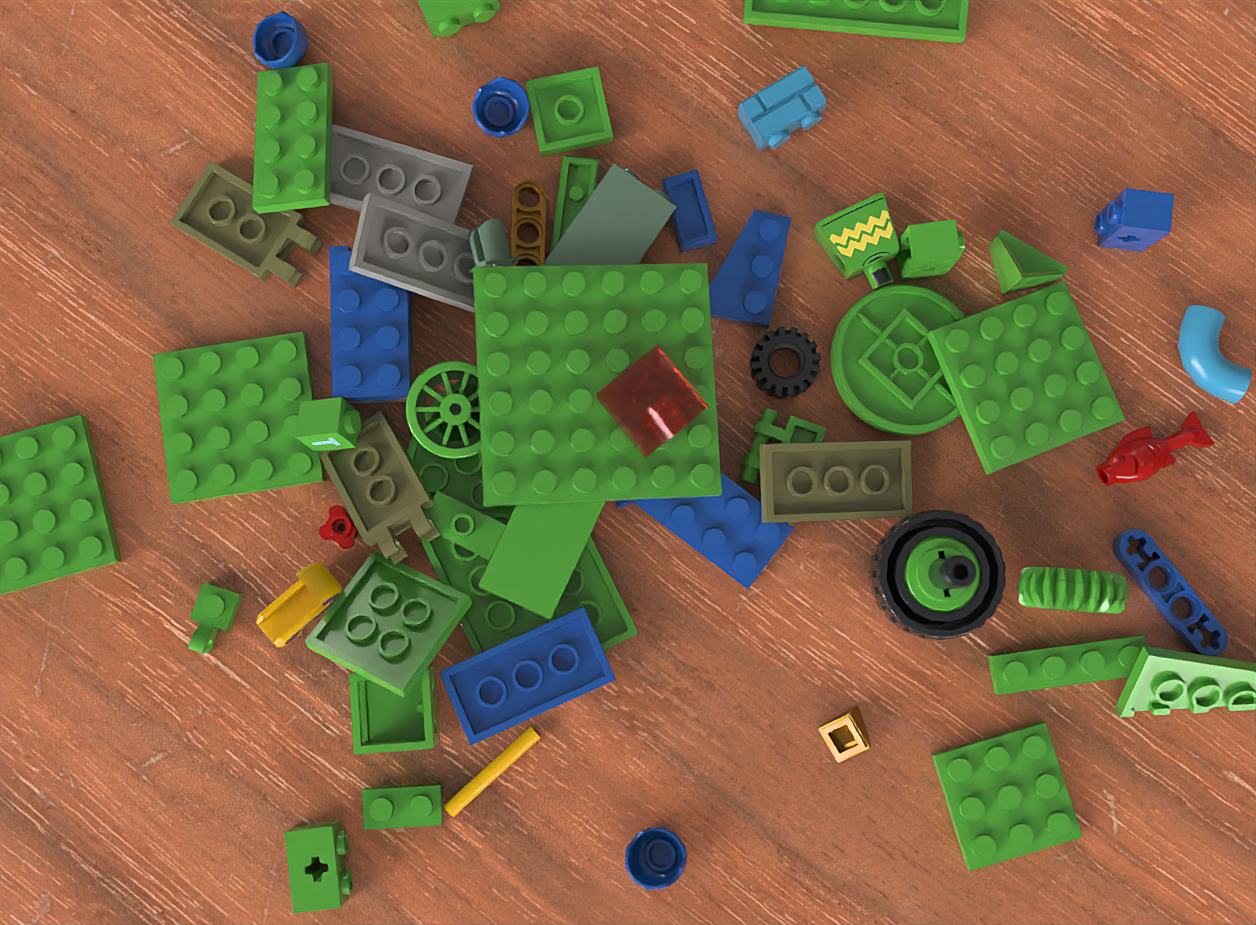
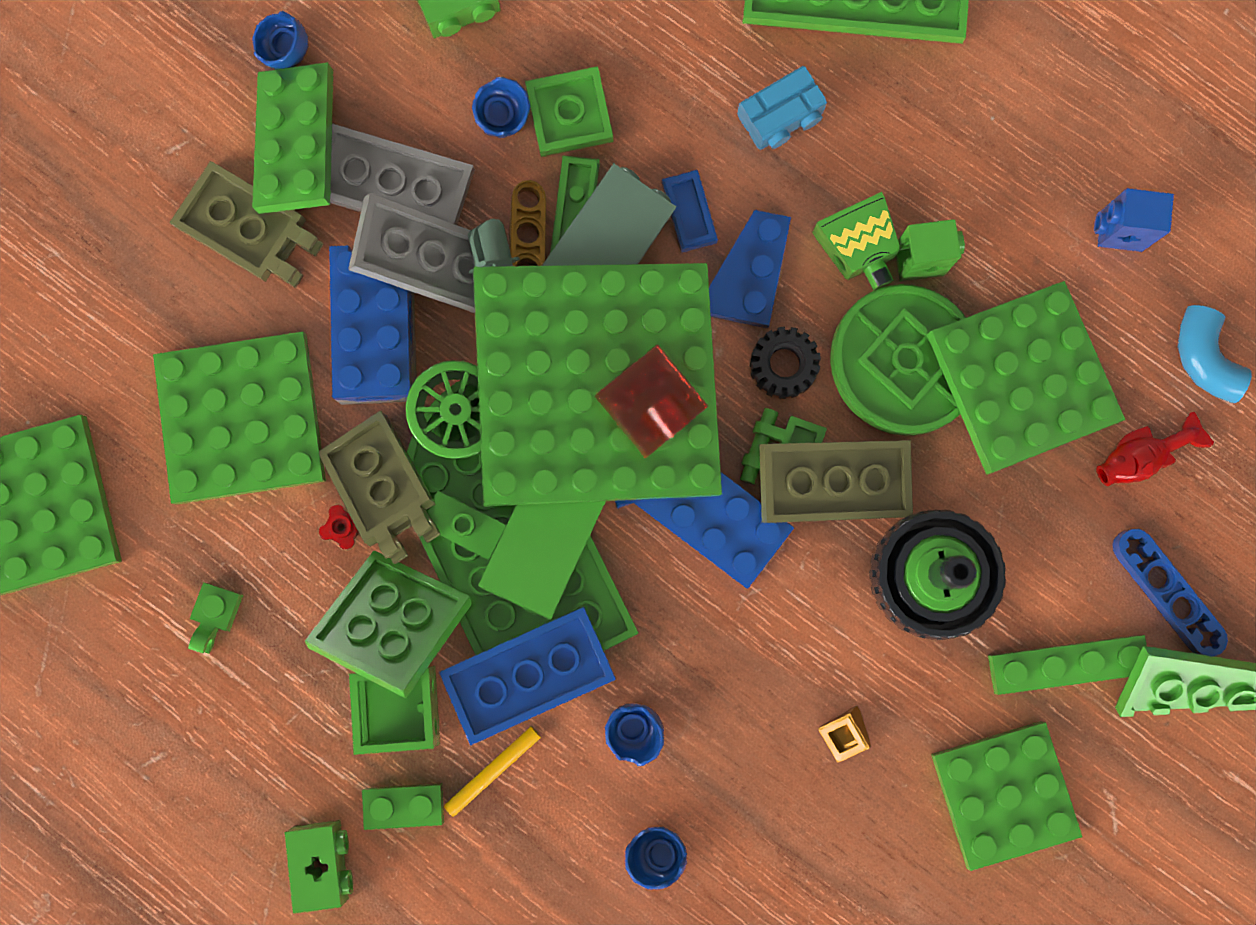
yellow animal [256,562,343,647] -> none
bright green brick [296,397,361,452] -> none
bright green slope [988,230,1068,296] -> none
bright green gear [1017,567,1128,614] -> none
none -> blue hair [605,703,664,766]

